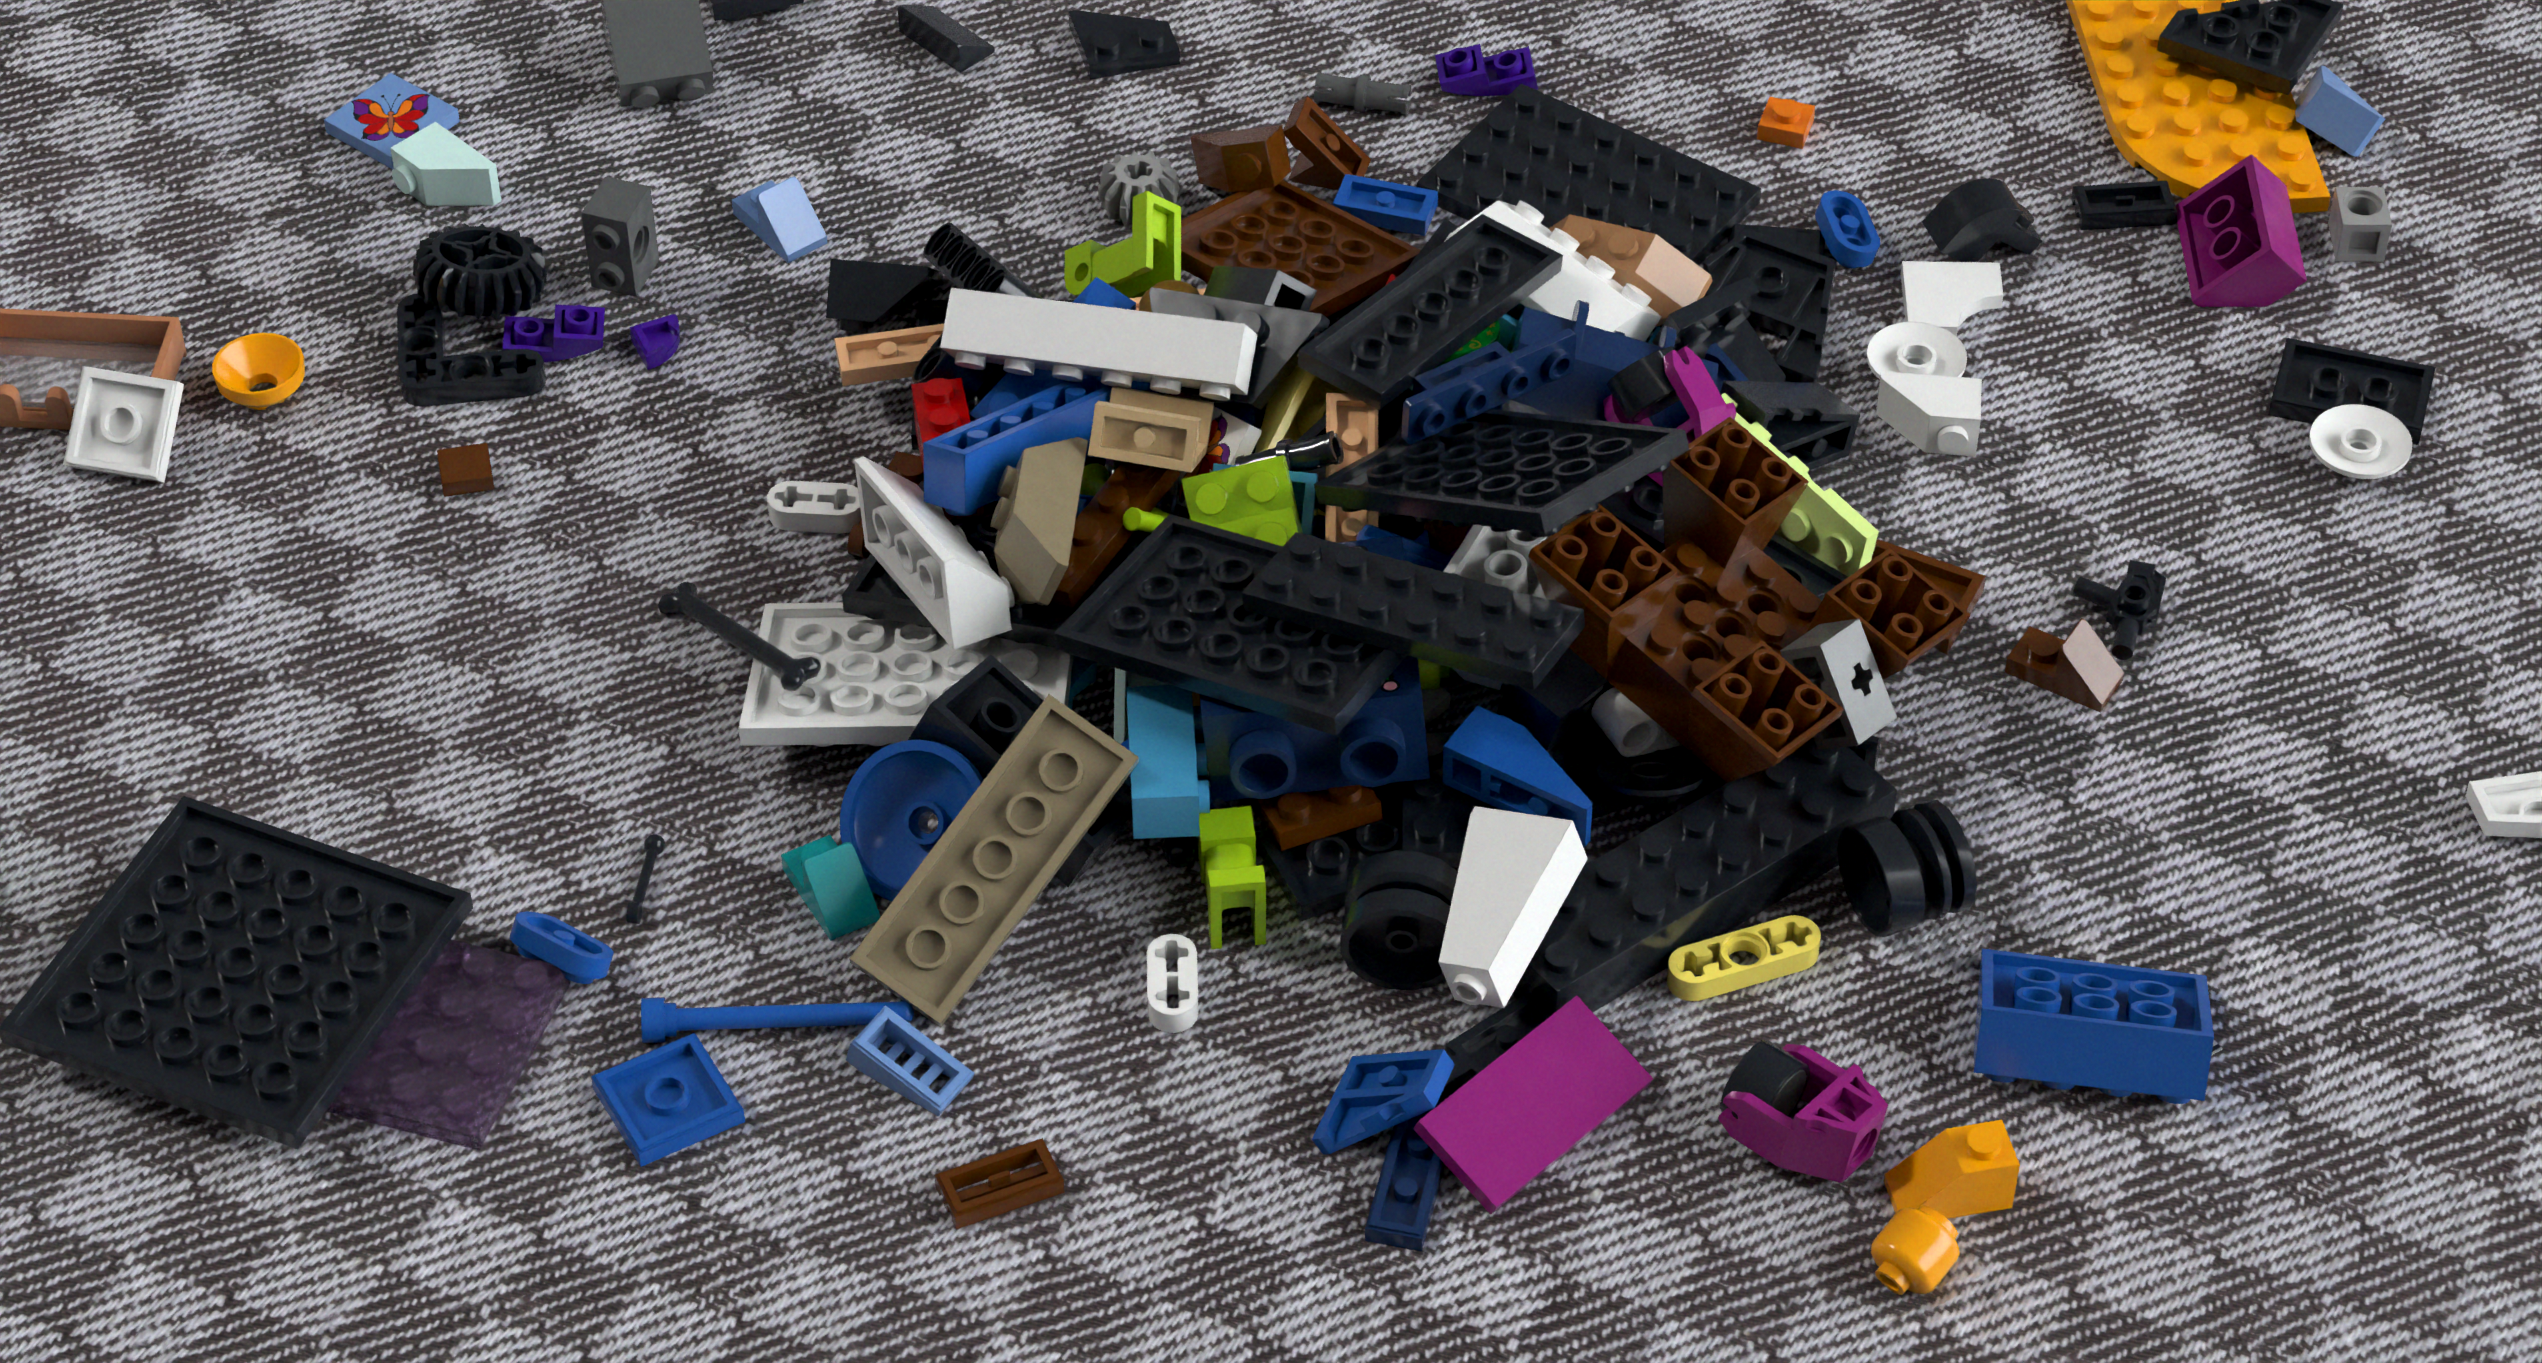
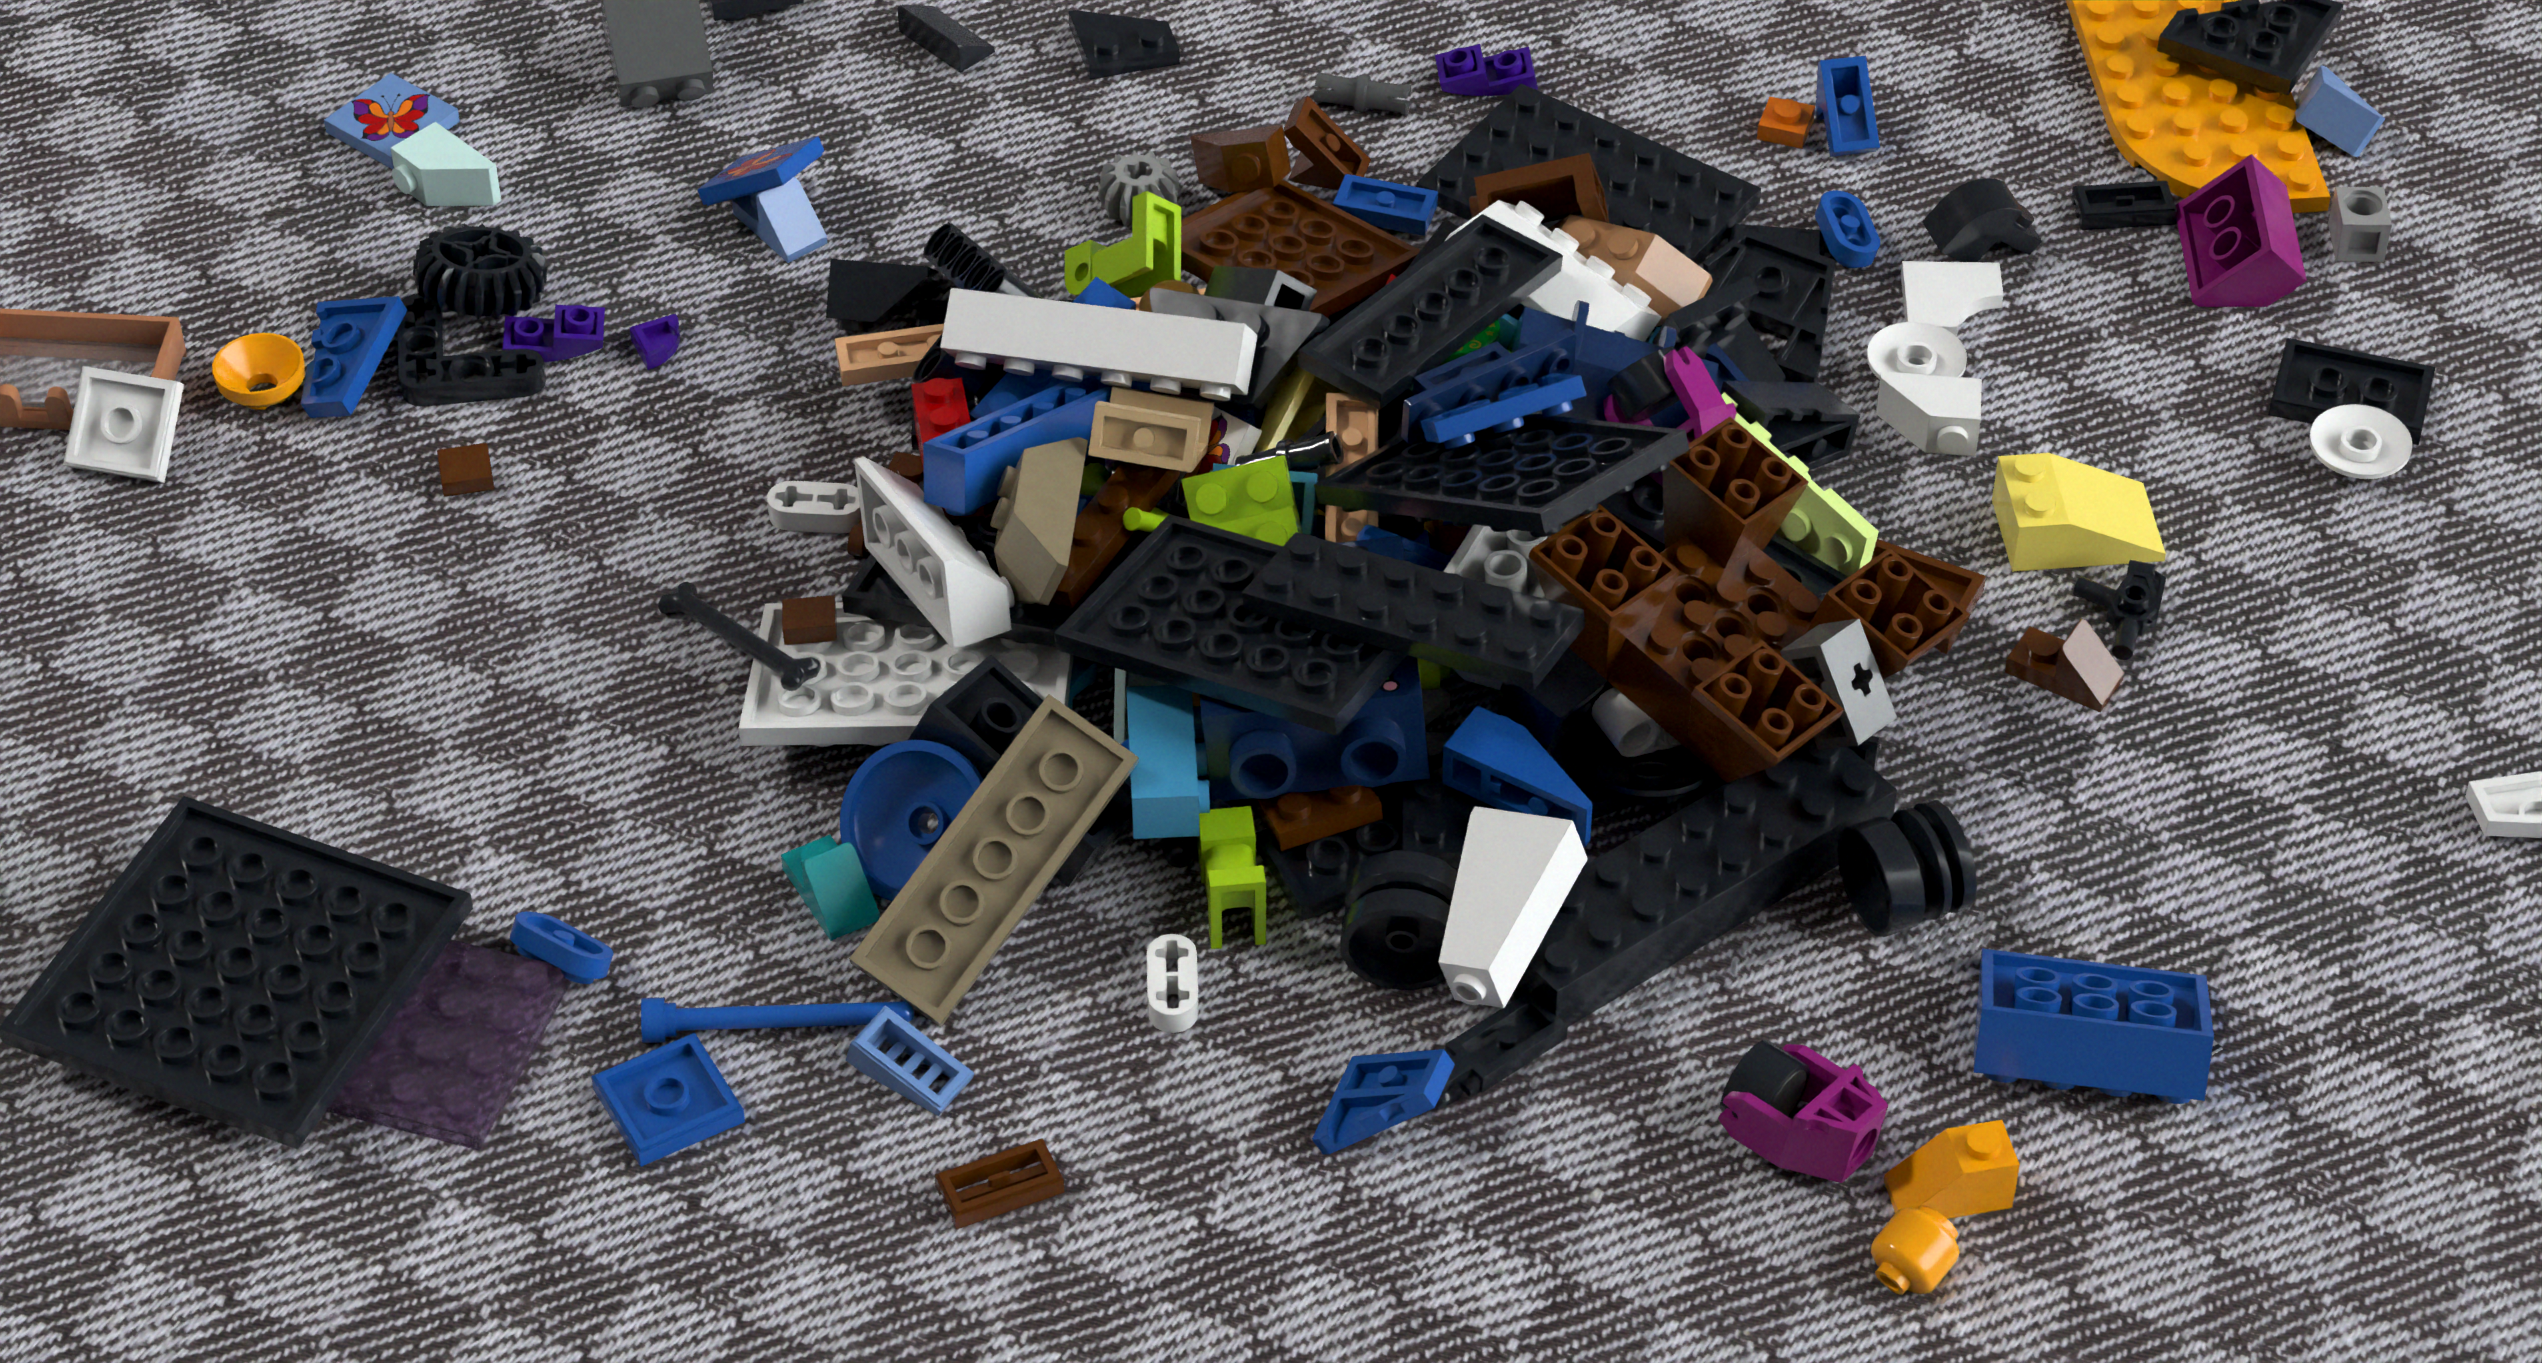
dark grey brick [581,176,659,297] -> none
black hinge [626,834,665,924] -> none
dark blue tile [1365,1101,1445,1252] -> none
magenta tile [1413,995,1654,1215] -> none
light yellow beam [1667,915,1821,1001] -> none
none -> blue wing [301,296,408,418]
none -> blue tile [697,136,824,206]
none -> reddish brown tile [782,595,837,645]
none -> blue wing [1421,373,1587,449]
none -> reddish brown panel [1469,153,1610,223]
none -> blue slope [1815,55,1880,157]
none -> light yellow slope [1992,453,2166,572]

